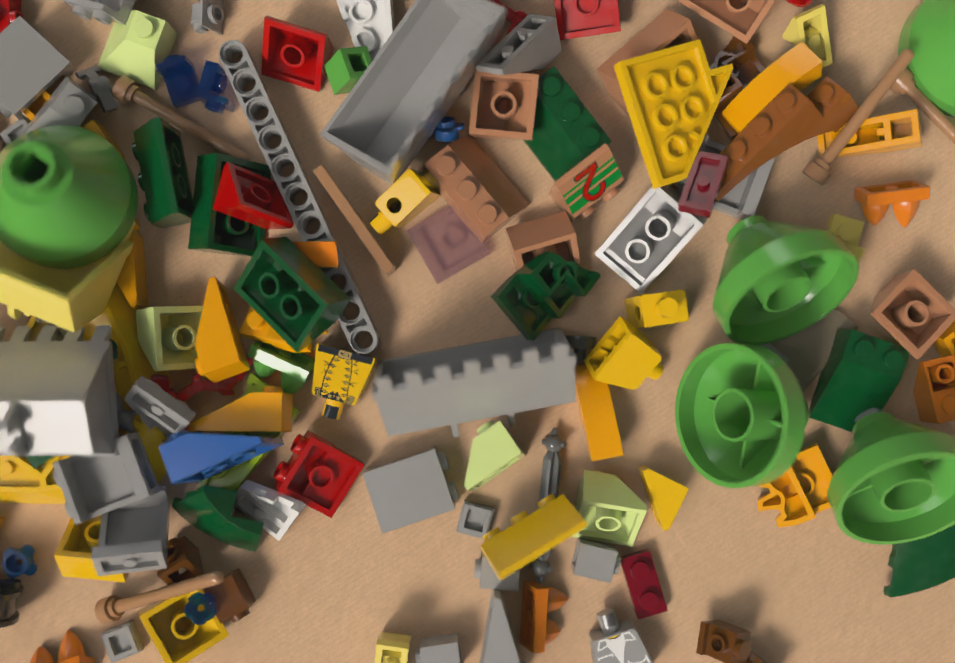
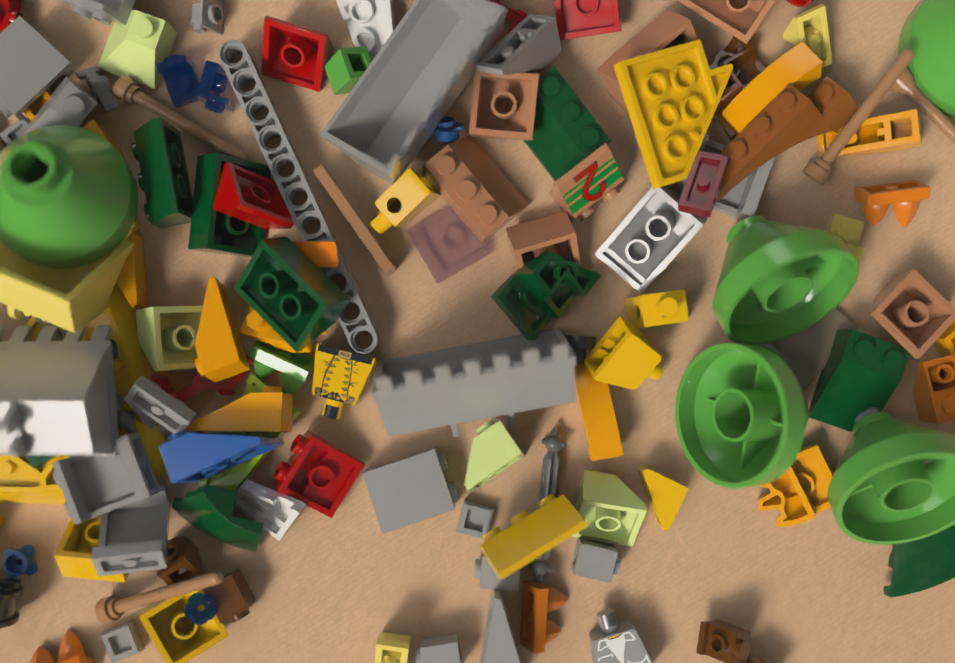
dark red plate [621,548,668,620] -> none

